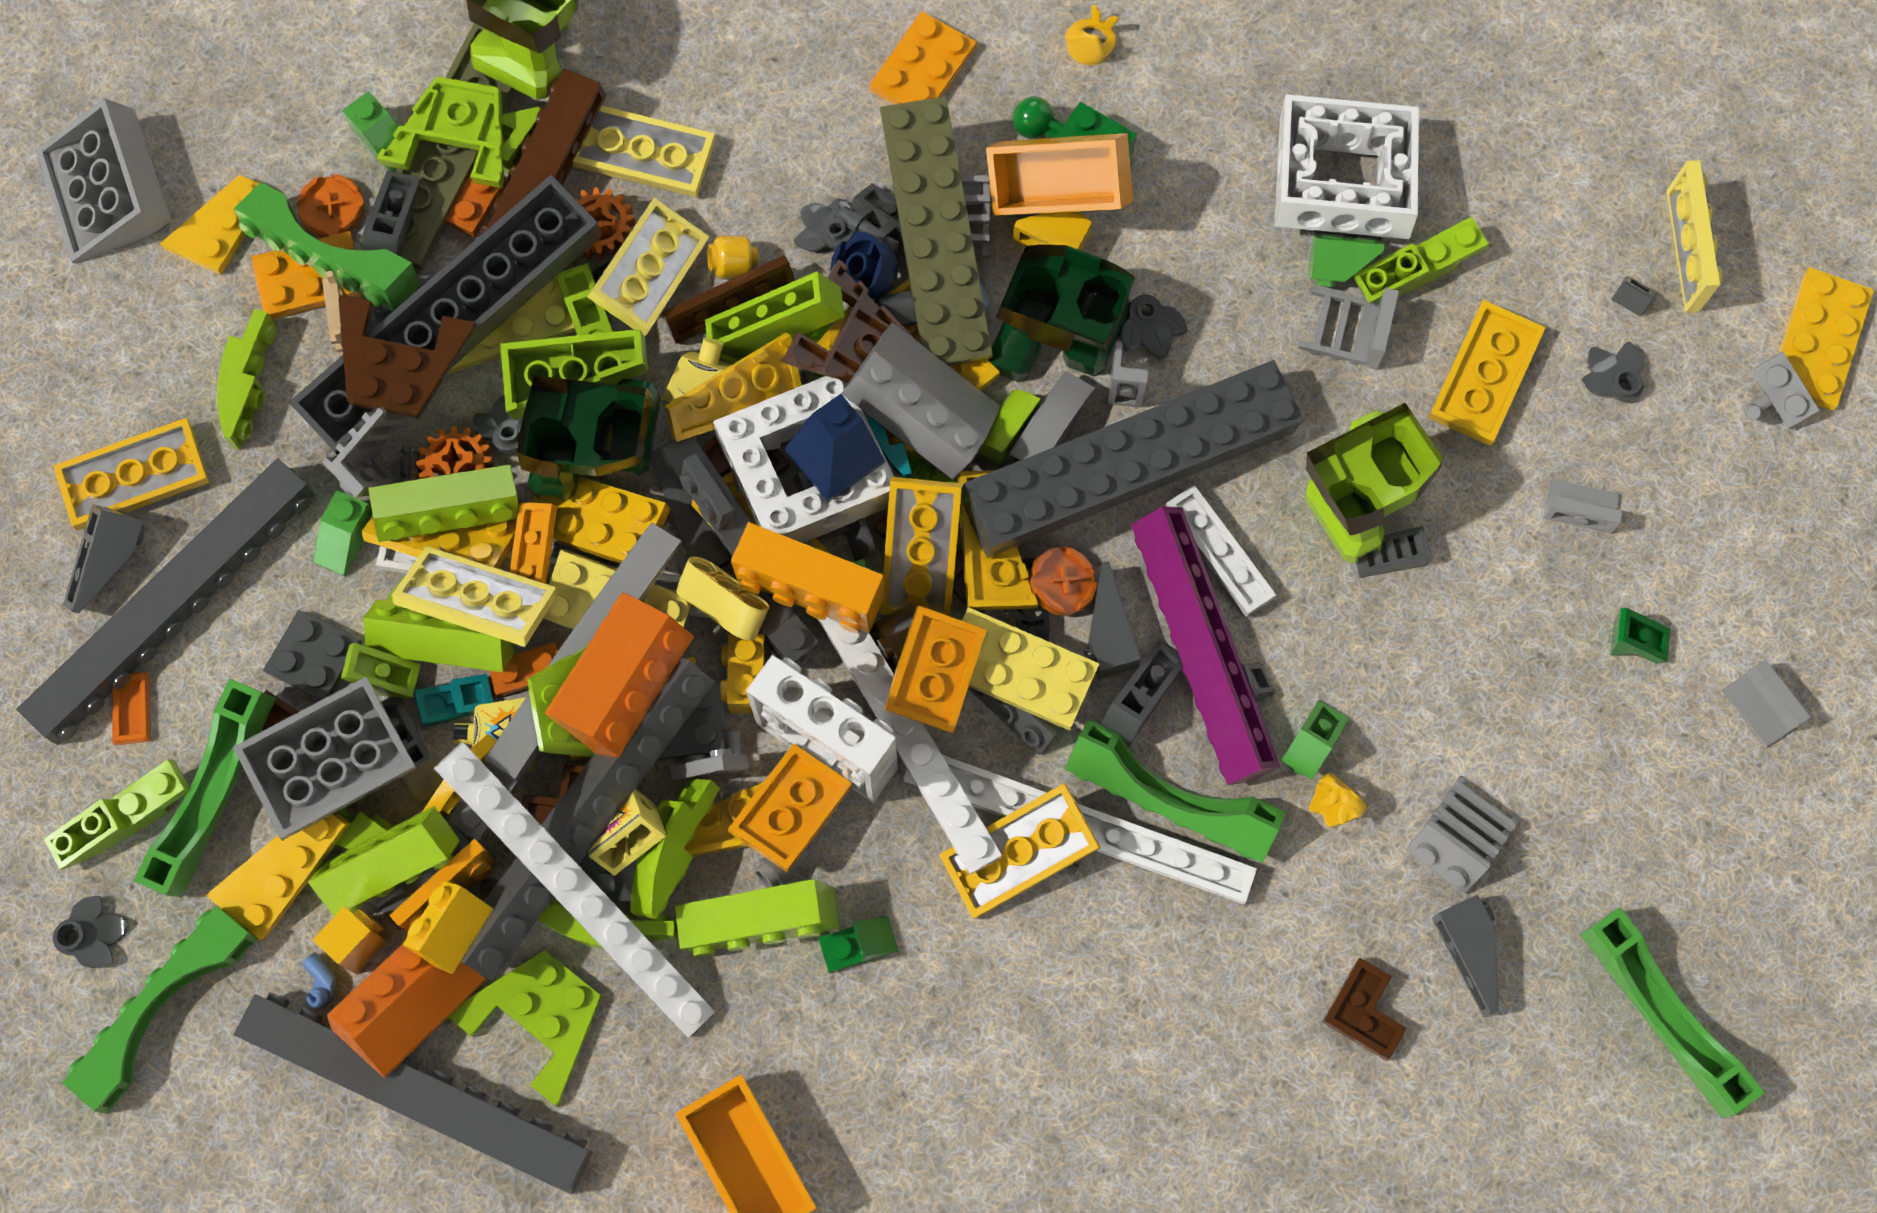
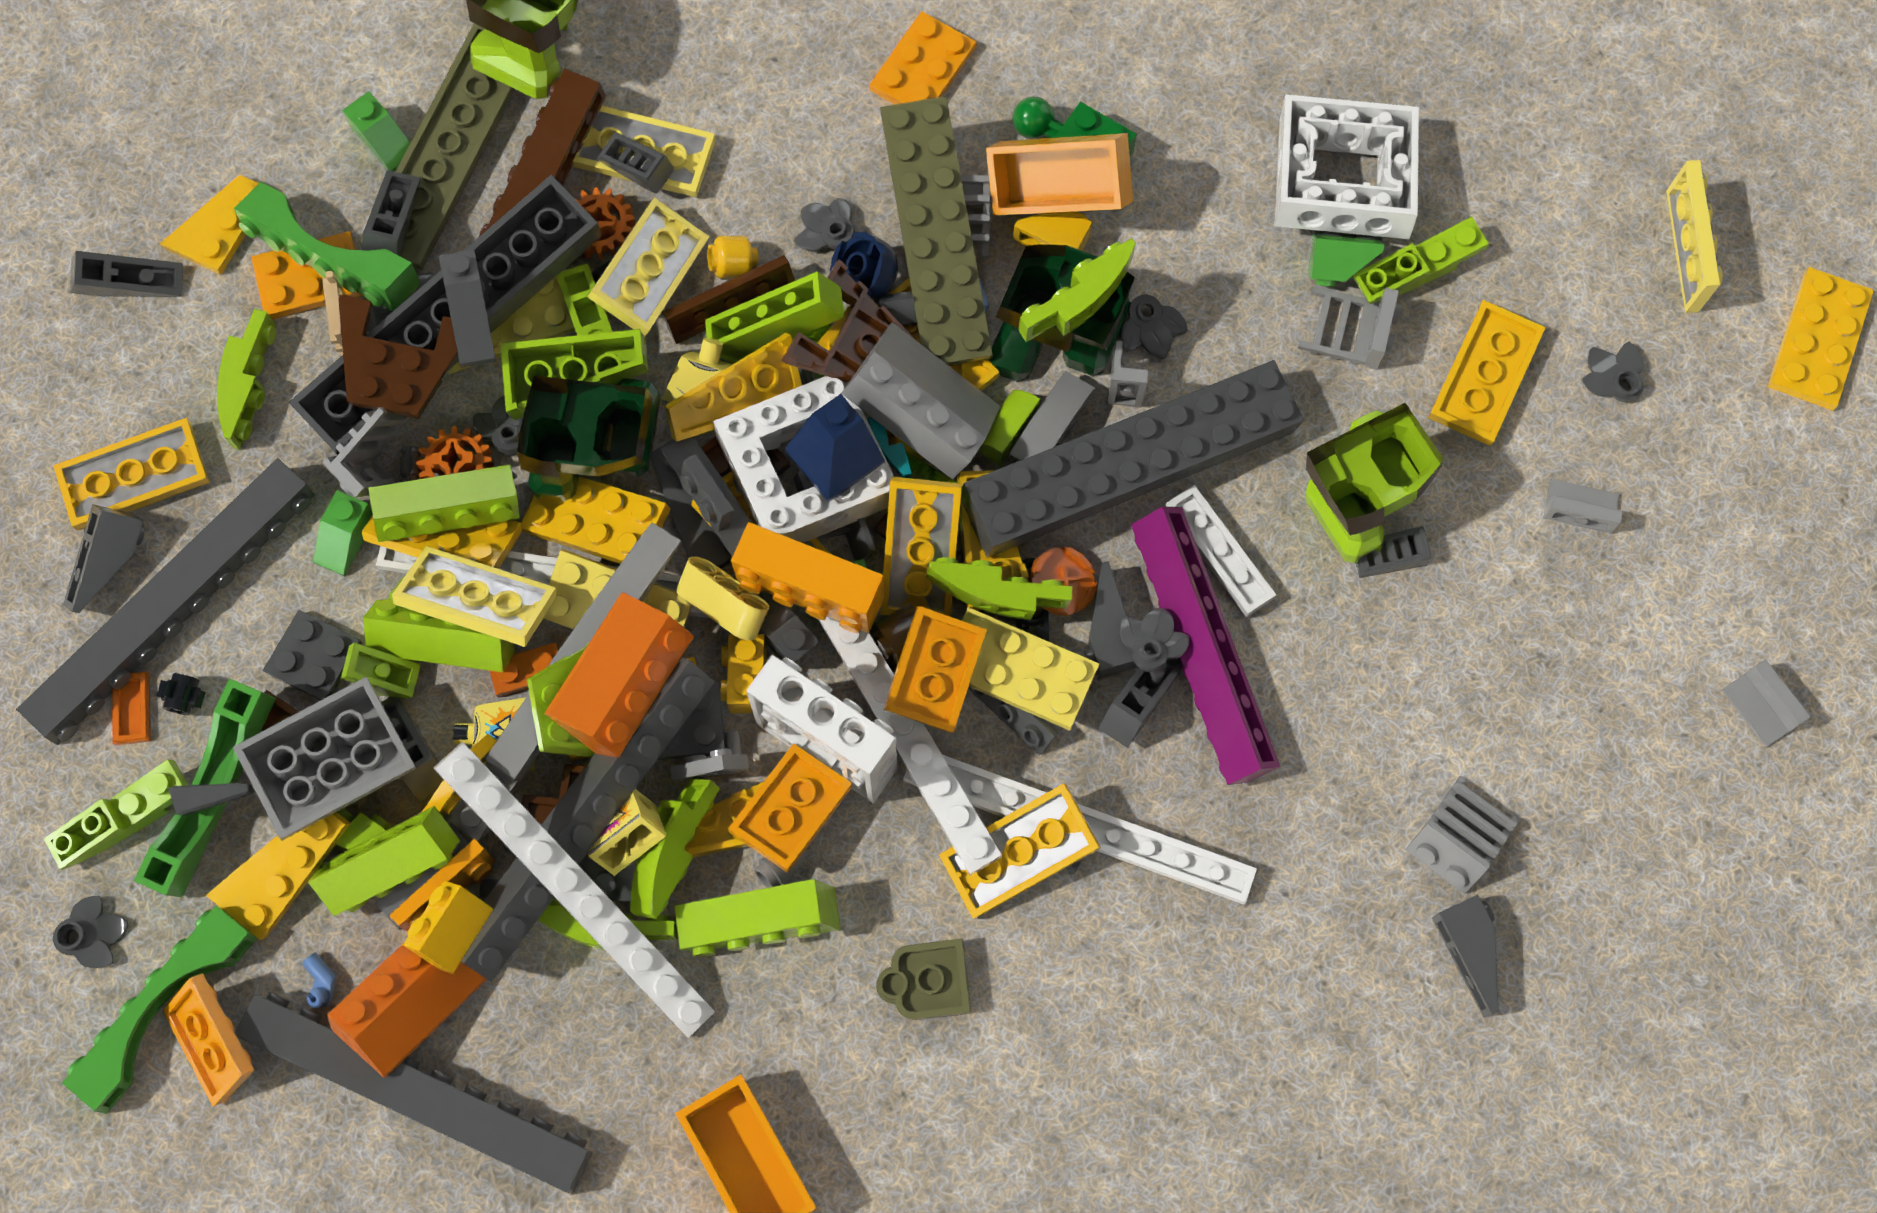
light grey slope [36,98,171,264] -> none
orange tile [297,174,365,238] -> none
yellow brick [312,906,387,974] -> none
lime wing [377,76,504,188] -> none
teal slope [413,673,493,728] -> none
orange plate [445,172,507,238] -> none
lime wing [448,950,602,1107] -> none
lime slope [502,107,541,174] -> none
light orange plate [510,502,557,584] -> none
green slope [818,916,899,974] -> none
dark grey plate [838,183,903,253] -> none
yellow piece [1064,5,1119,65] -> none
bright green arch [1065,719,1286,863] -> none
dark grey slope [1242,662,1275,702] -> none
bright green slope [1281,700,1349,780] -> none
yellow piece [1309,772,1368,827] -> none
reddish brown plate [1322,957,1407,1061] -> none
bright green arch [1579,907,1765,1118] -> none
green slope [1610,608,1671,664] -> none
dark grey slope [1611,276,1655,317] -> none
light grey plate [1744,352,1820,429] -> none
none -> dark grey slope [70,251,183,297]
none -> black gear [156,673,206,715]
none -> light orange plate [163,973,254,1107]
none -> dark grey slope [168,783,255,816]
none -> dark grey slope [439,250,496,367]
none -> dark grey slope [597,132,674,194]
none -> olive plate [876,938,972,1020]
none -> lime slope [926,557,1072,620]
none -> lime slope [1019,238,1136,342]
none -> dark grey plate [1119,608,1190,672]

